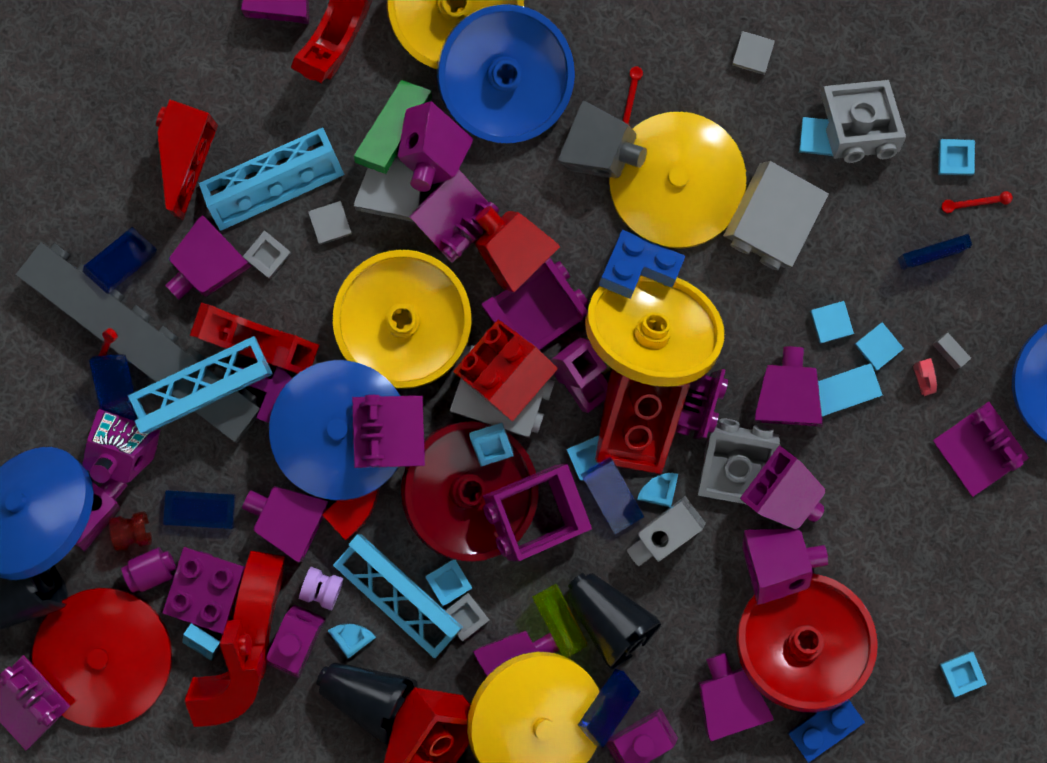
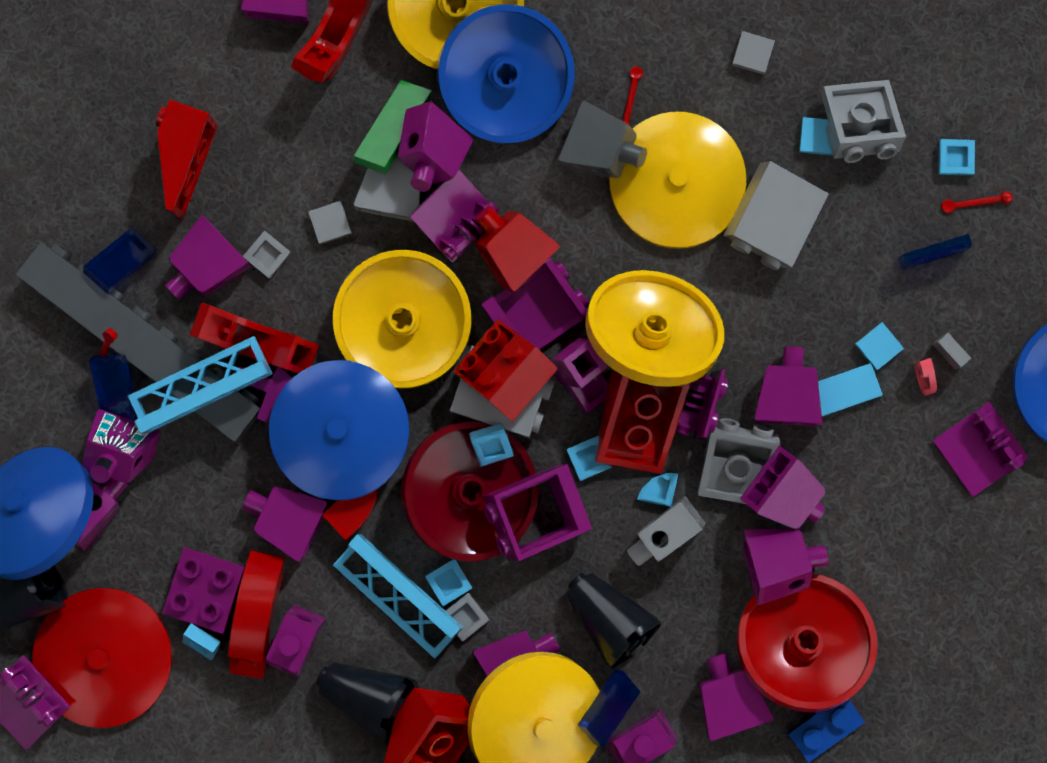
clear red wheel [109,511,152,552] -> none
magenta brick [121,547,176,593] -> none
clear blue tile [163,490,236,529] -> none
red arch [184,620,266,727] -> none
medium azure fence [199,127,345,231] -> none
lavender wheel [299,567,344,611] -> none
medium azure tile [328,623,376,658] -> none
magenta hinge [352,395,425,468] -> none
clear neon green tile [532,584,587,657] -> none
clear blue tile [580,457,644,534] -> none
blue plate [598,230,685,299] -> none
medium azure tile [810,301,854,344] -> none
medium azure tile [939,651,987,697] -> none

